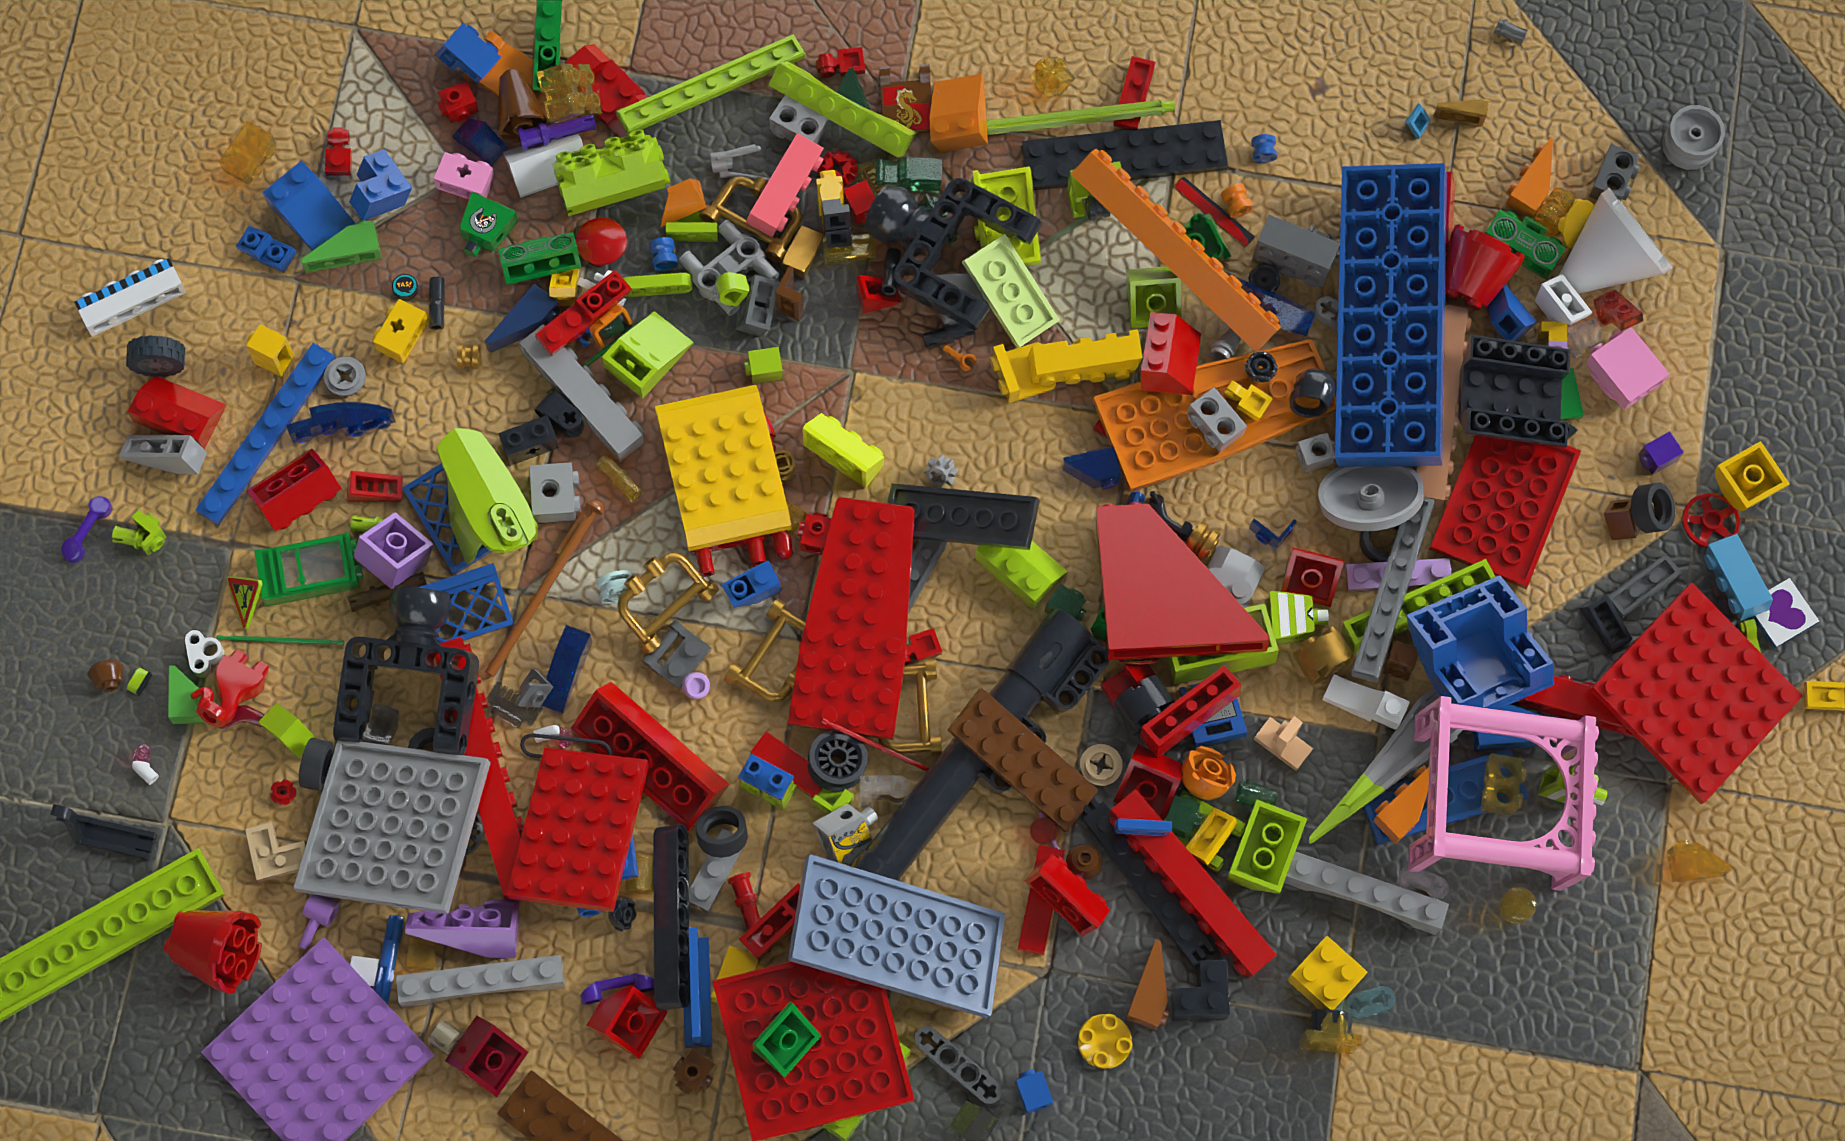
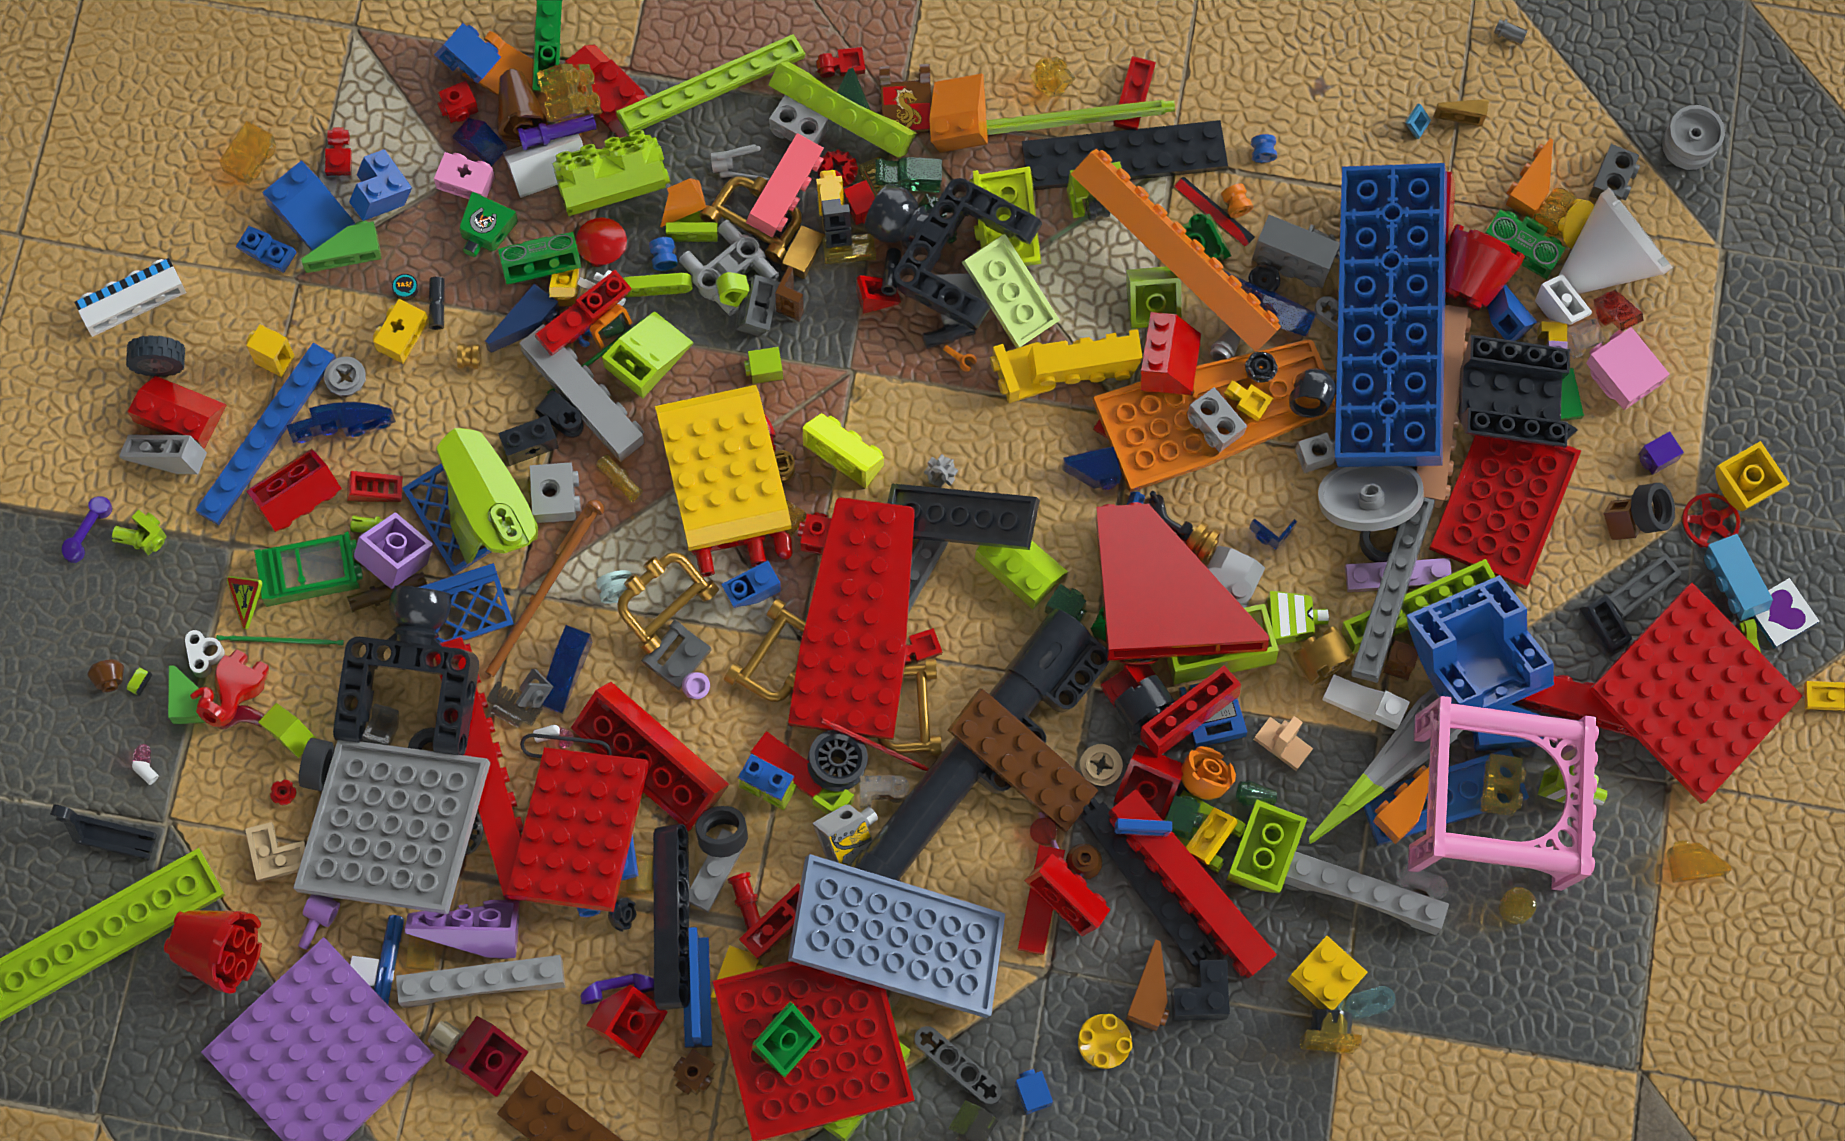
red slope [1281,547,1344,607] -> none

